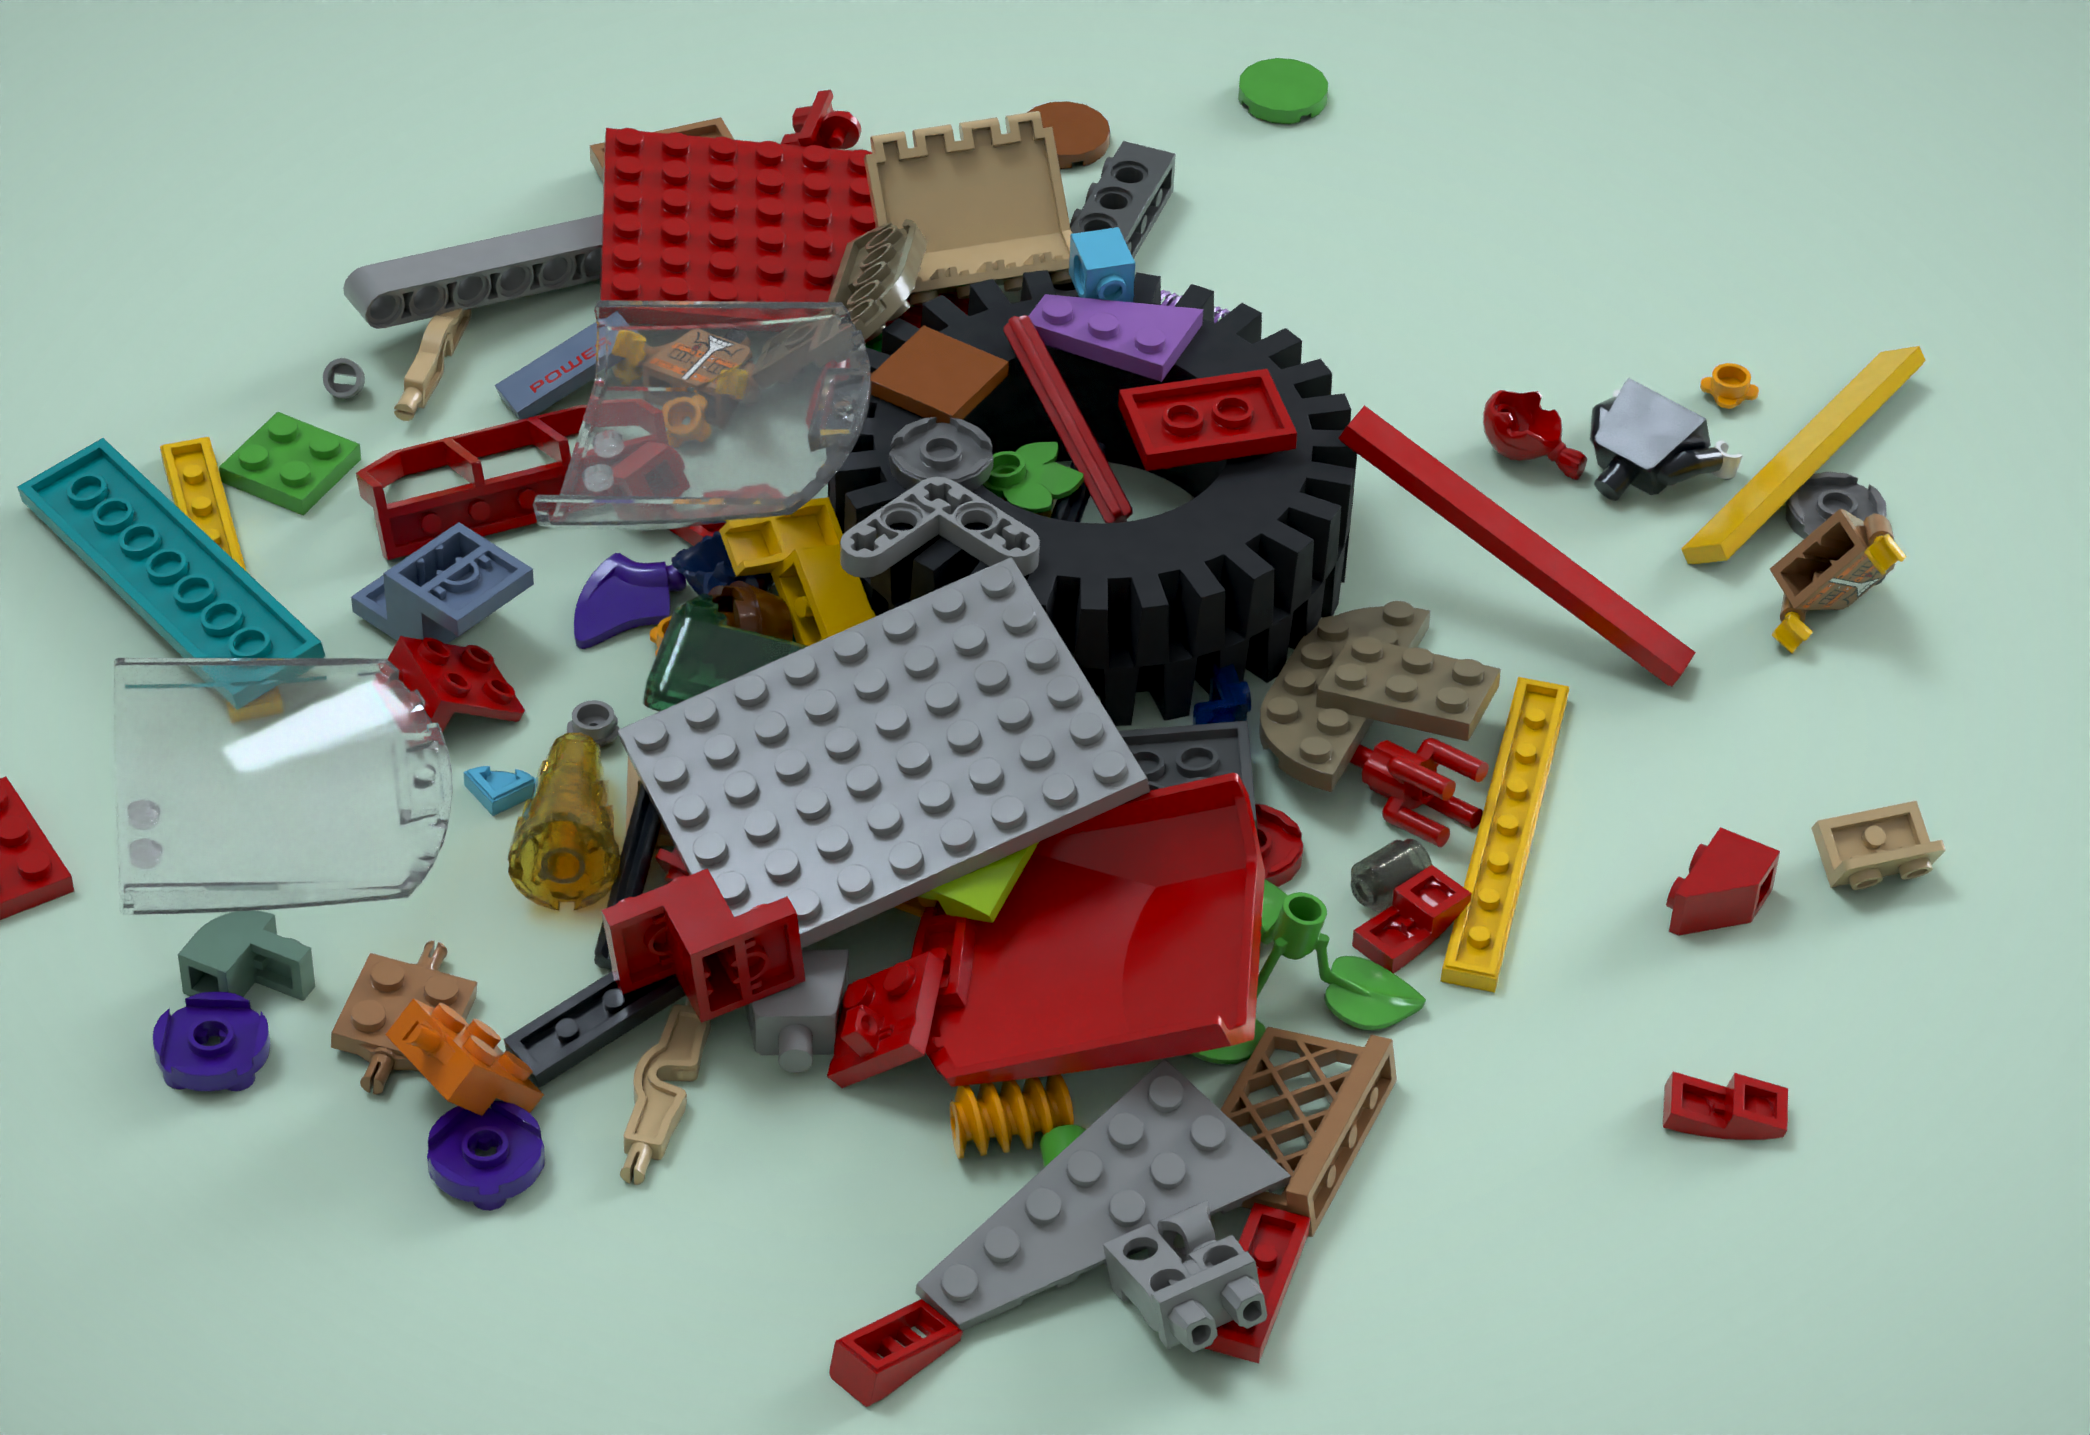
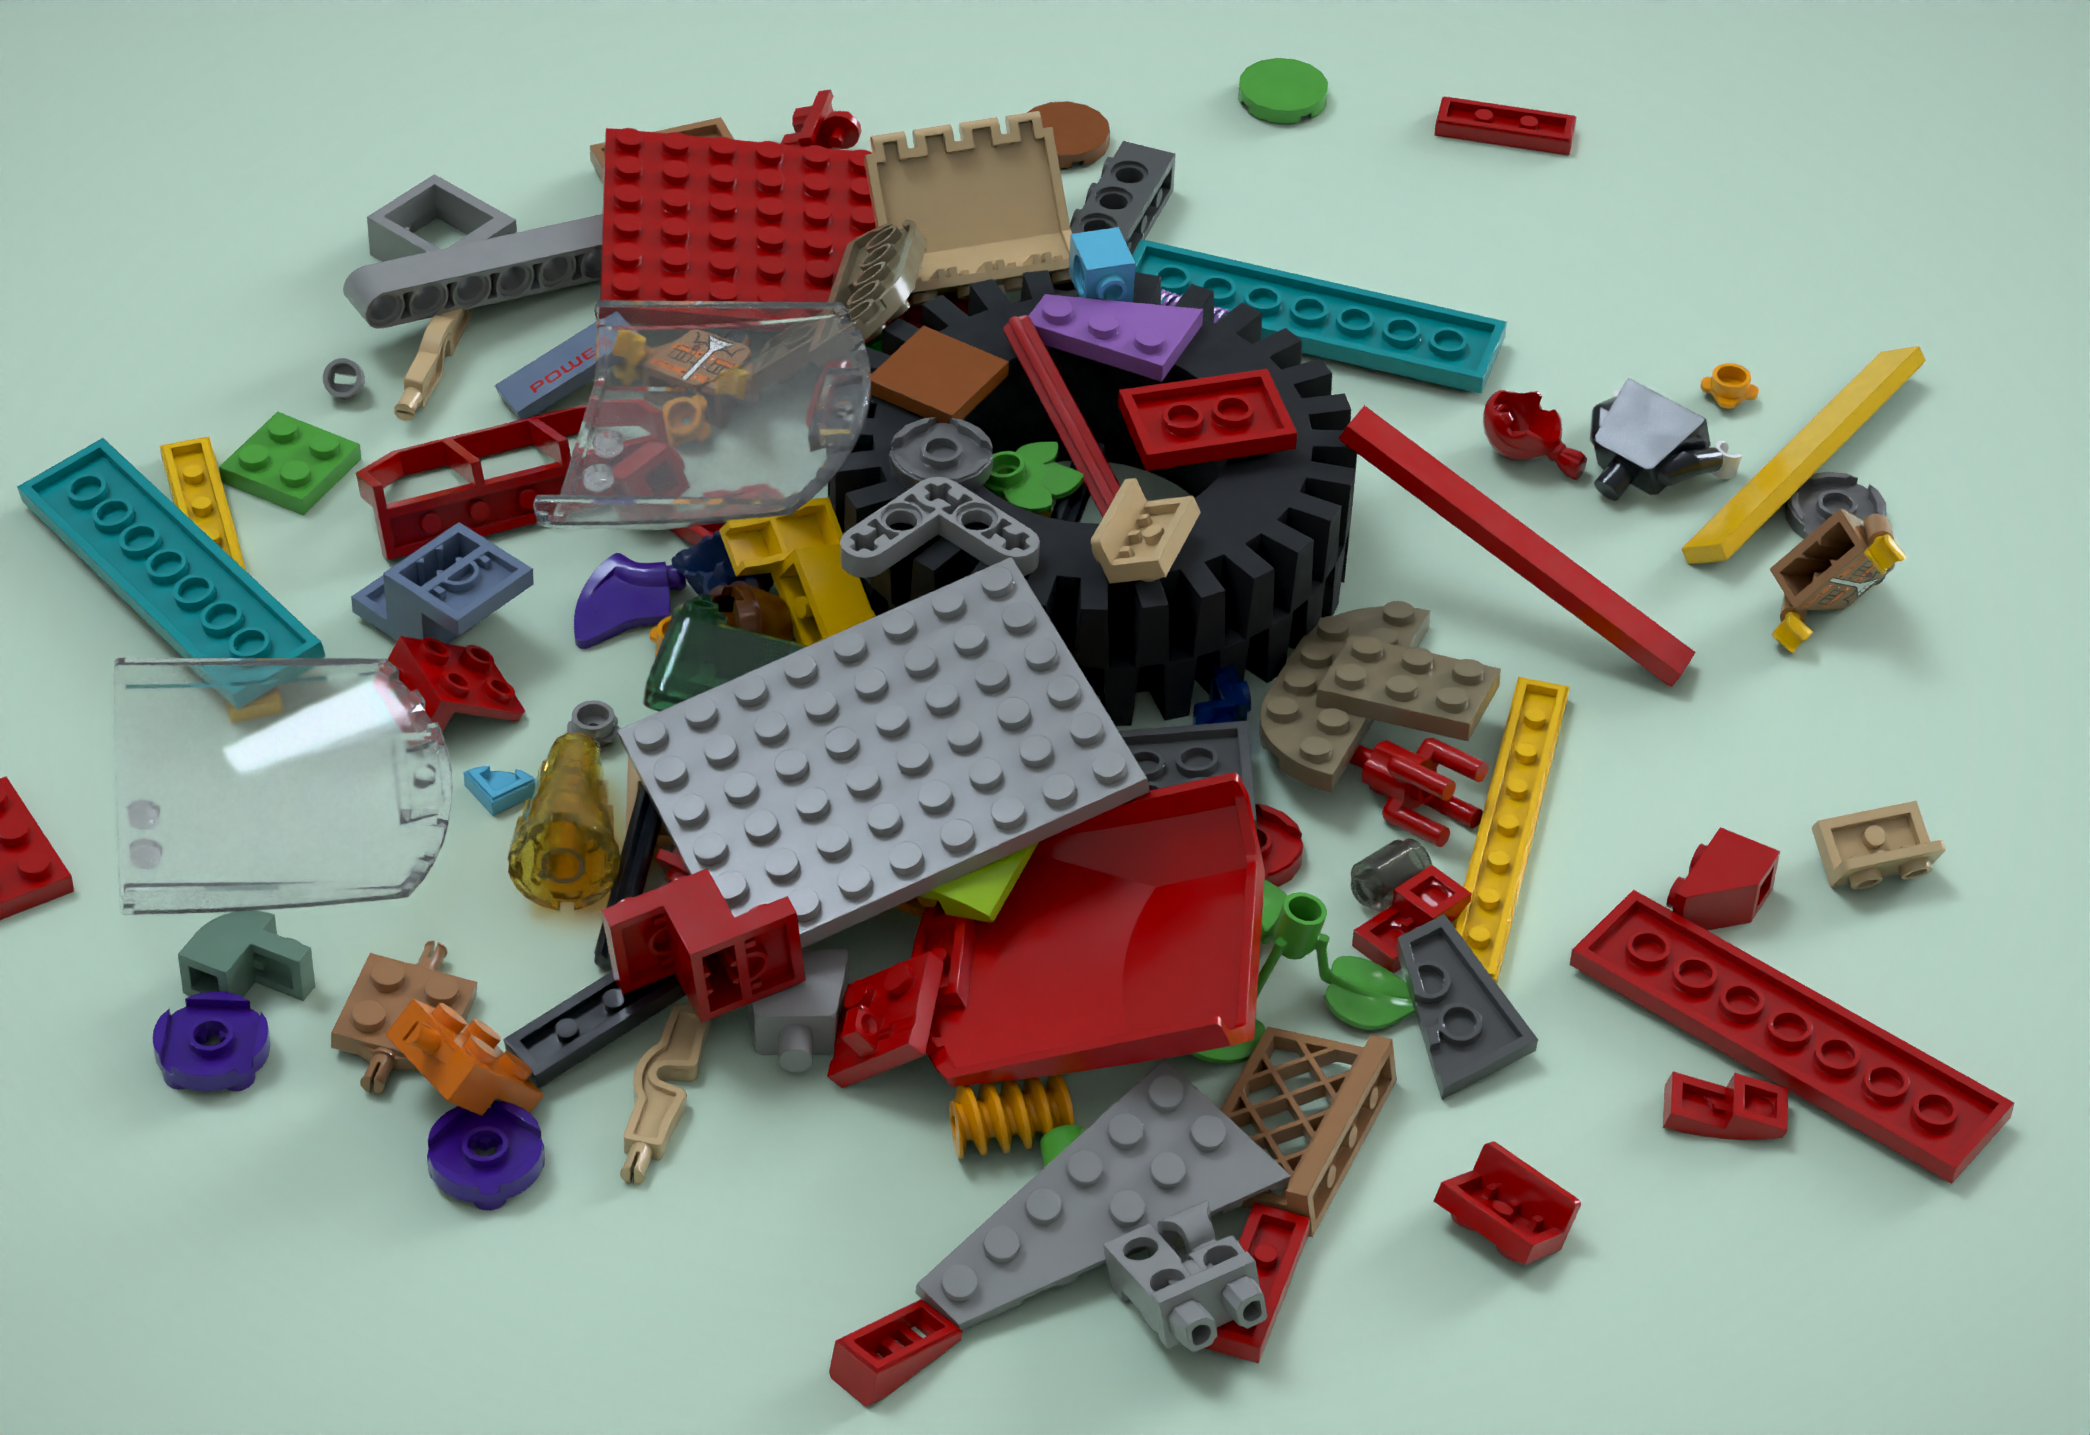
none -> light grey window [367,174,517,262]
none -> tan bracket [1091,478,1201,584]
none -> teal plate [1132,239,1507,394]
none -> dark grey wing [1396,914,1538,1099]
none -> red bracket [1433,1141,1581,1265]
none -> red tile [1434,96,1577,155]
none -> red plate [1569,890,2014,1184]

